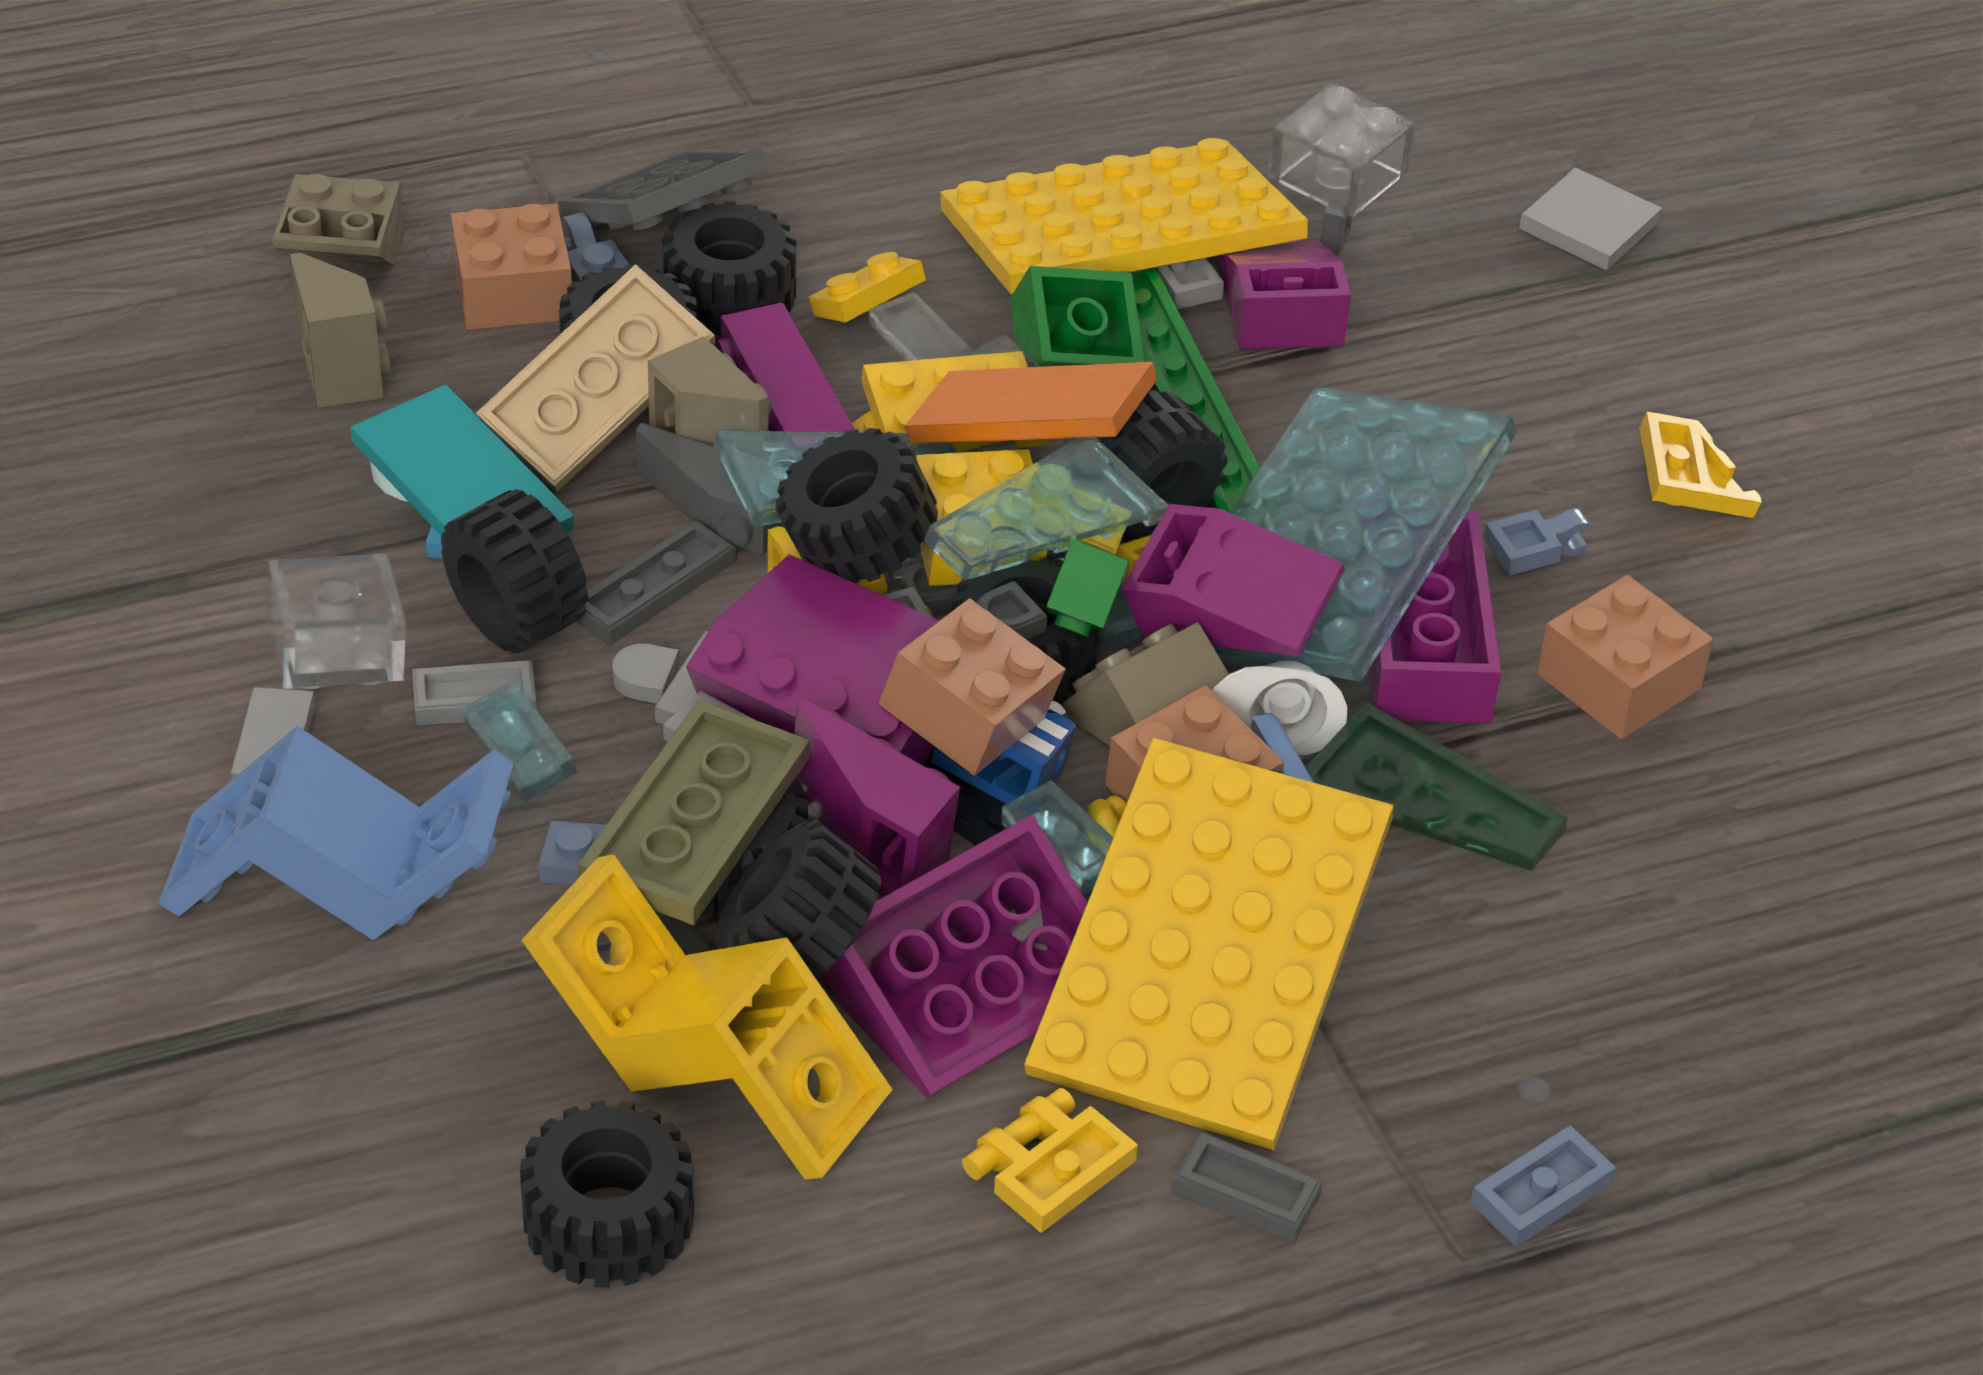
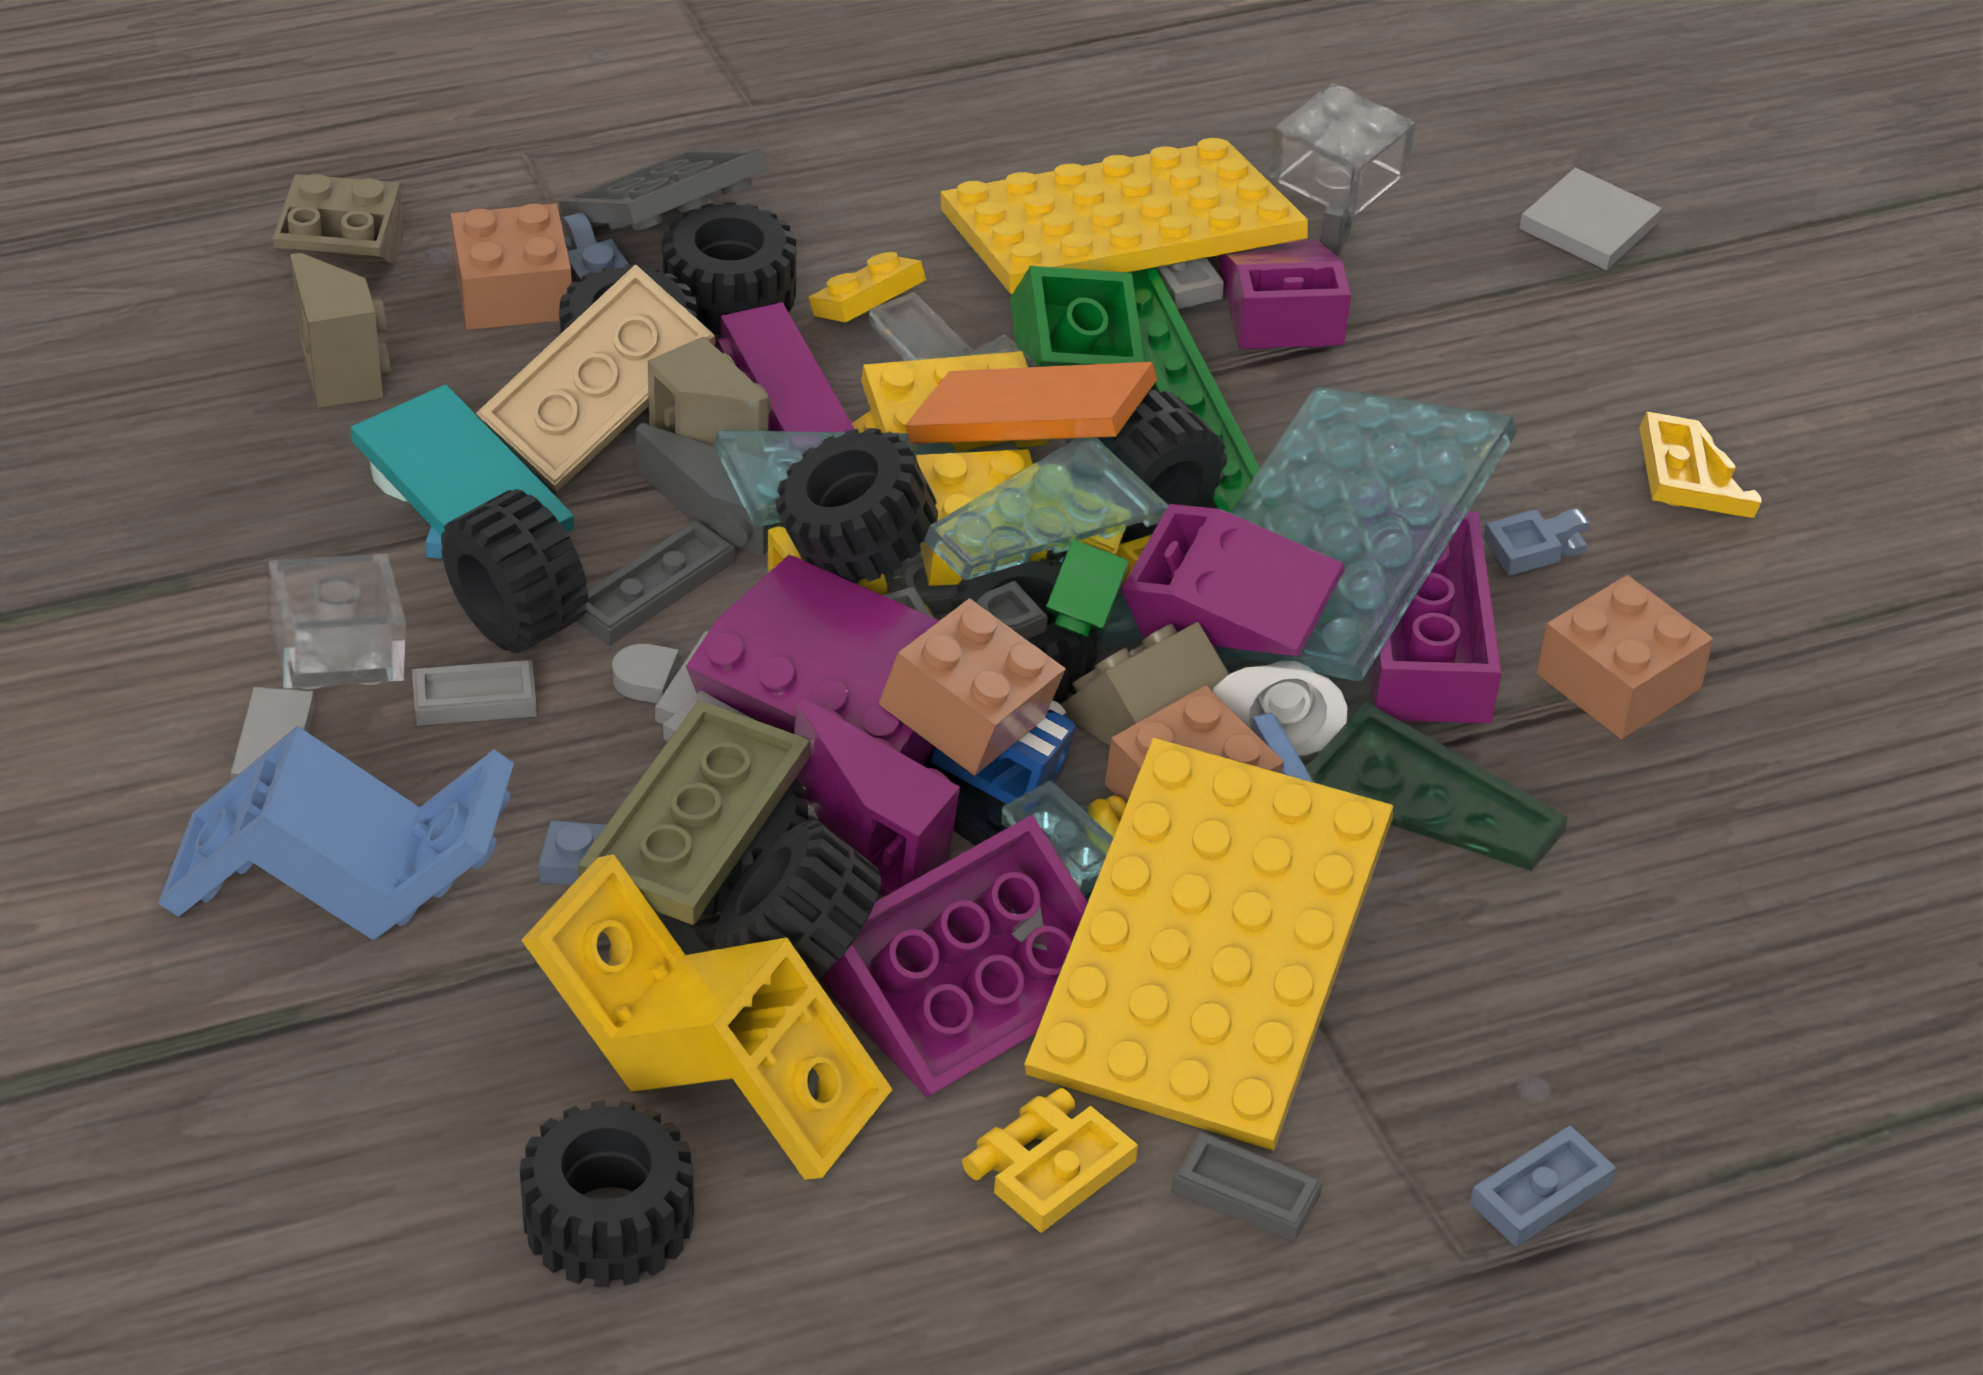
clear light blue plate [461,680,577,803] -> none

